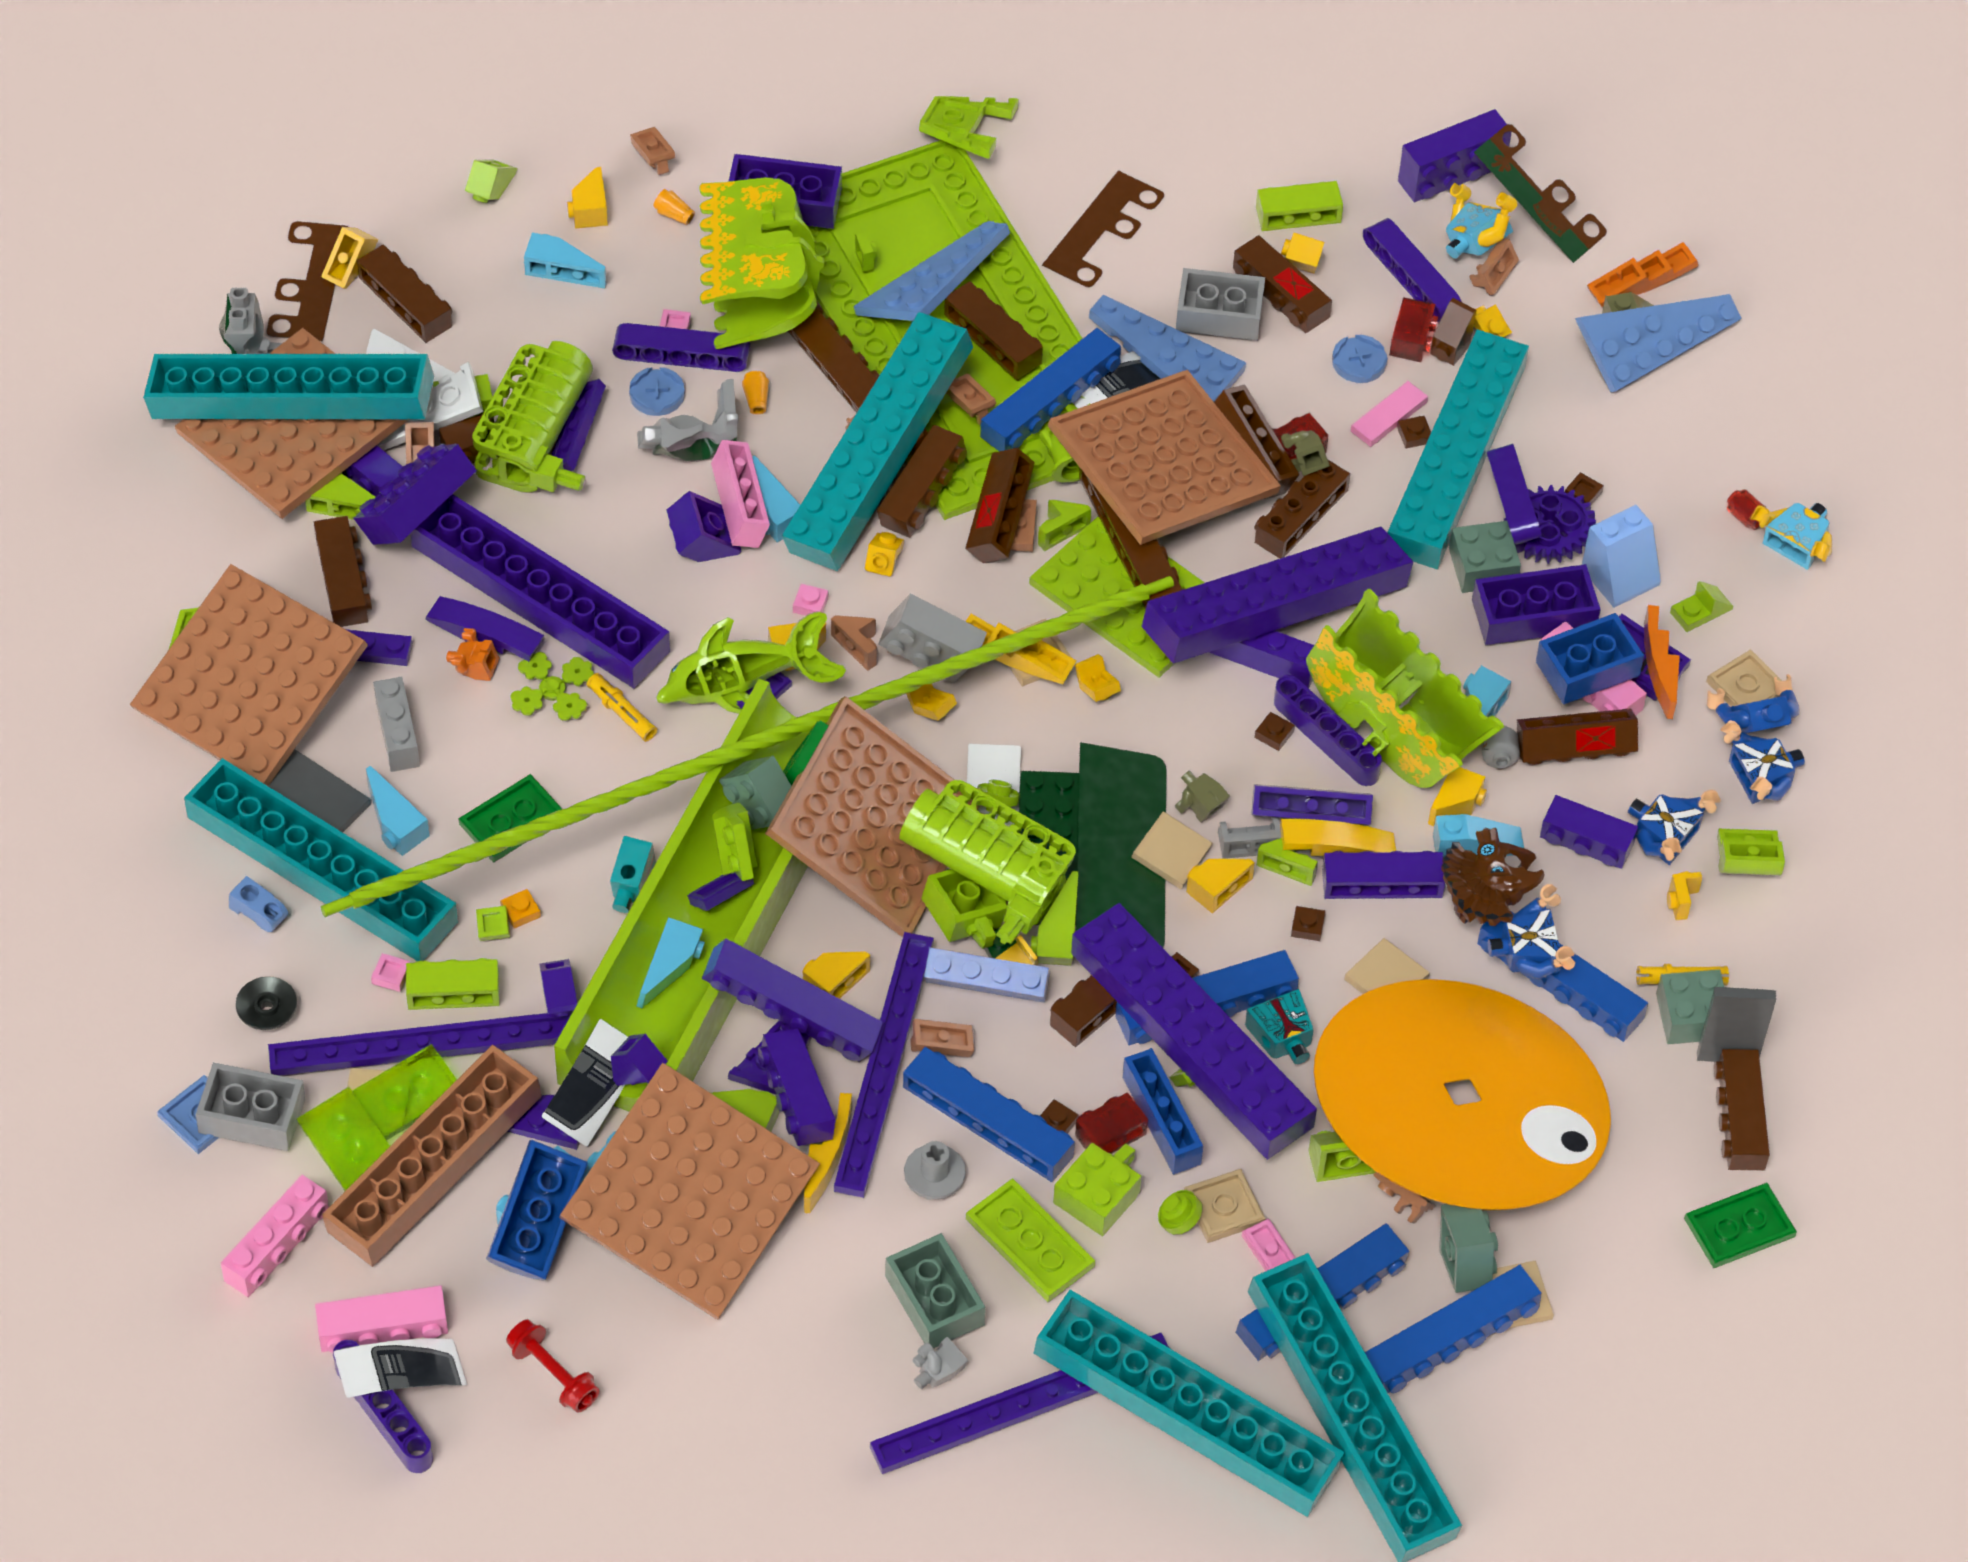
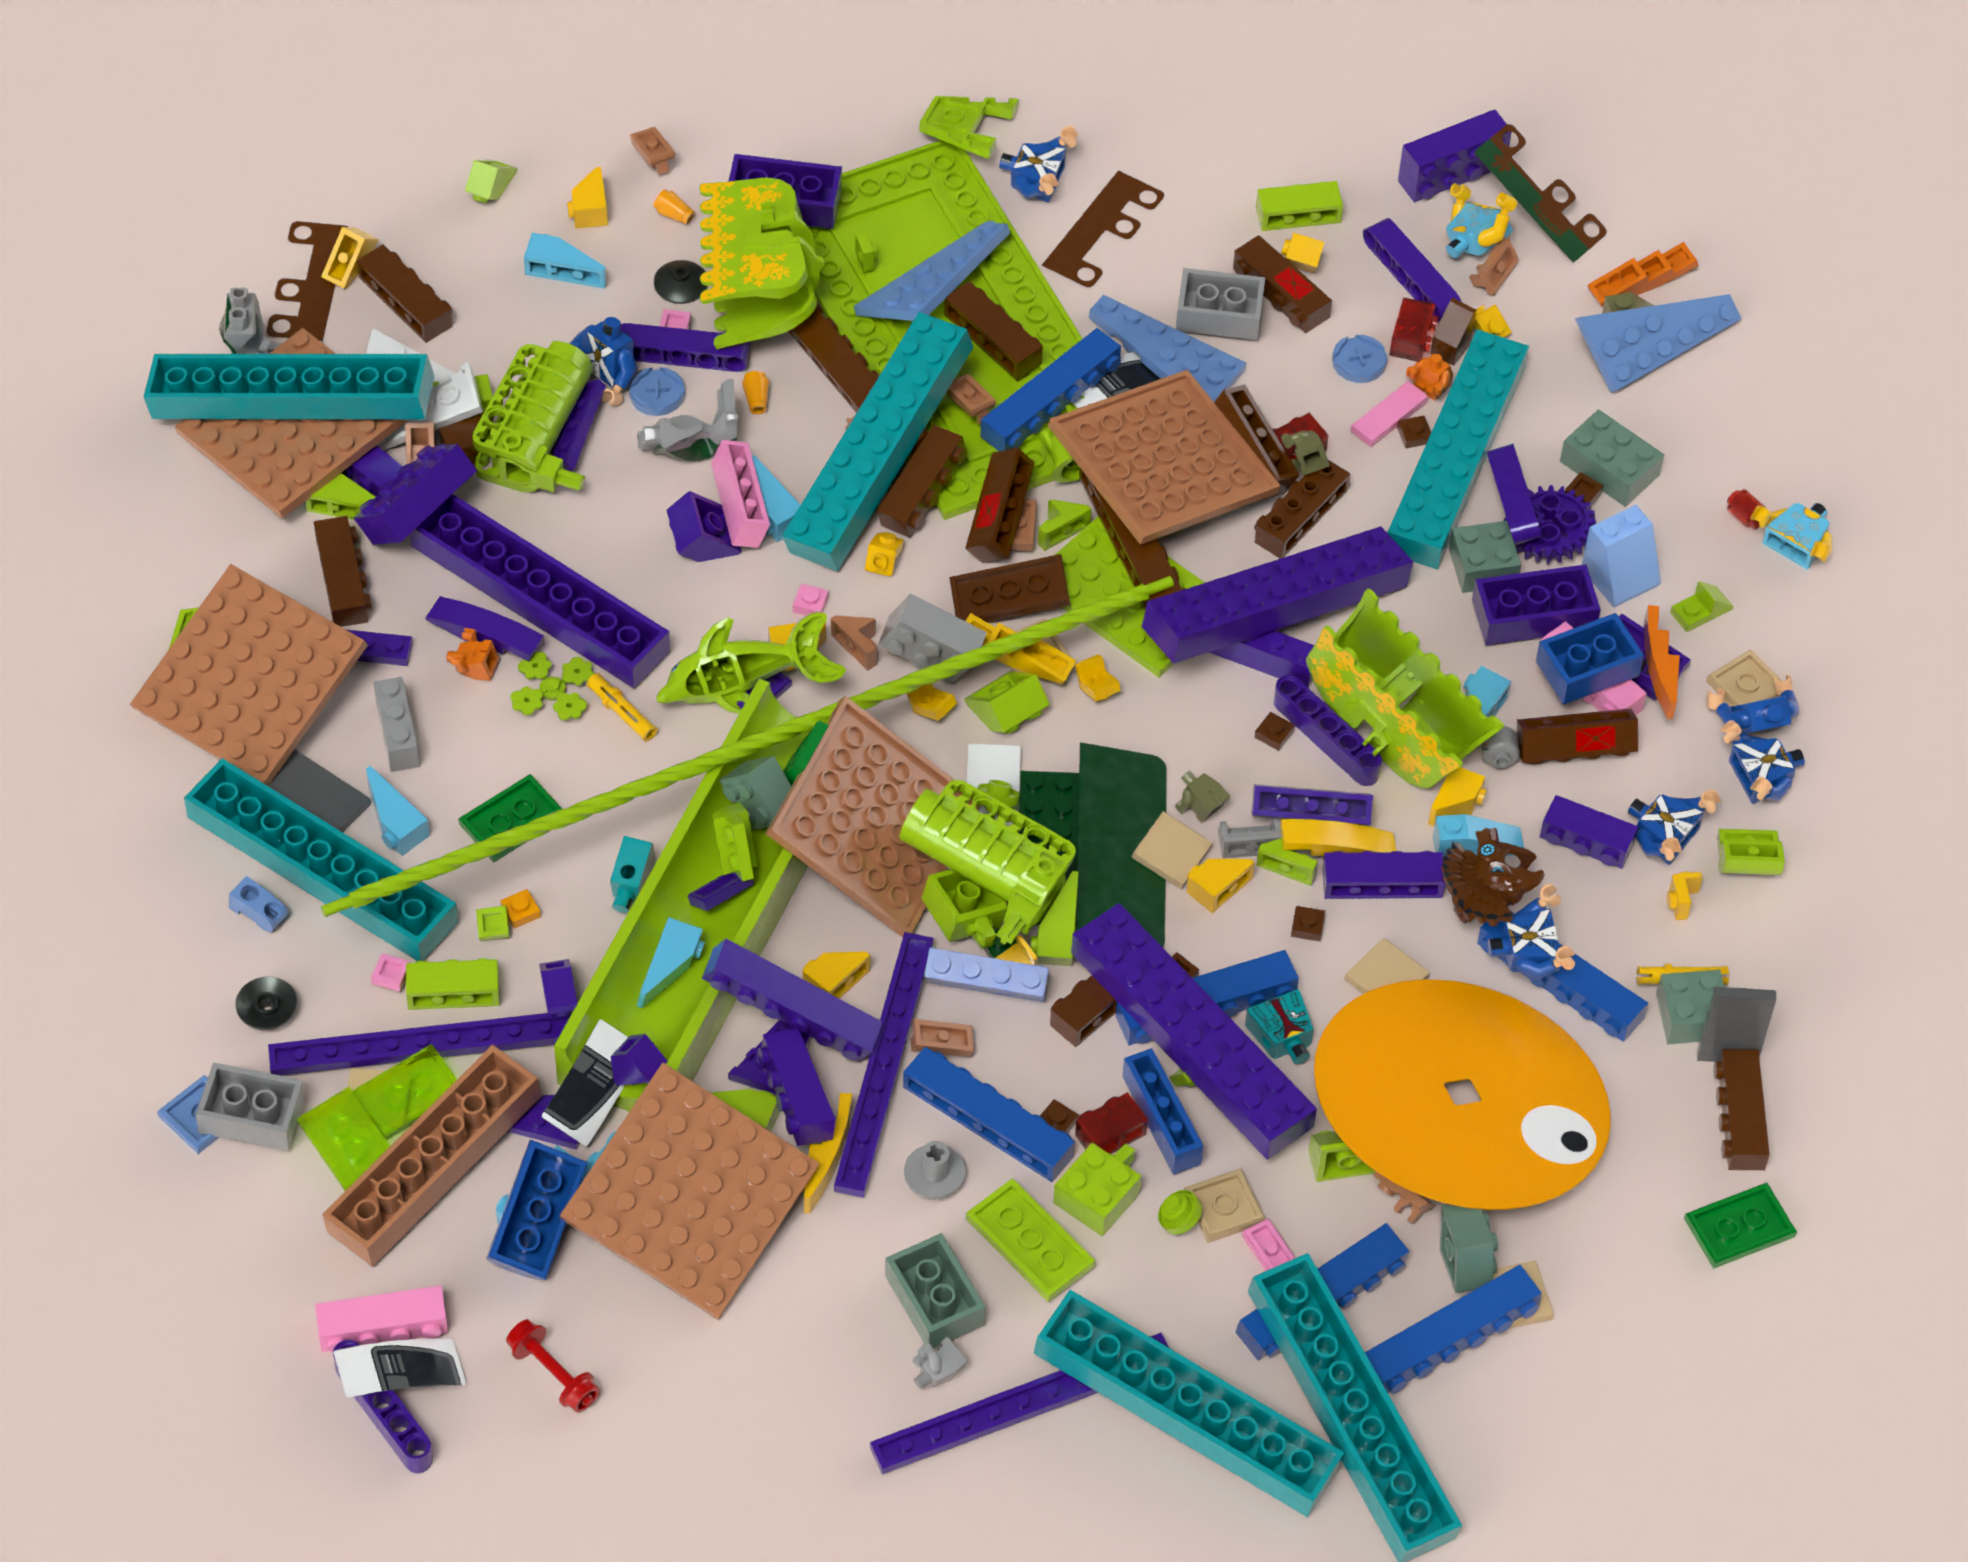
bright pink brick [221,1175,329,1298] -> none
none -> blue torso [569,317,637,406]
none -> pearl dark grey dish [654,260,708,304]
none -> reddish brown tile [949,554,1071,622]
none -> lime slope [964,671,1050,734]
none -> torso [999,126,1078,203]
none -> orange piece [1406,354,1453,401]
none -> sand green brick [1560,409,1665,507]

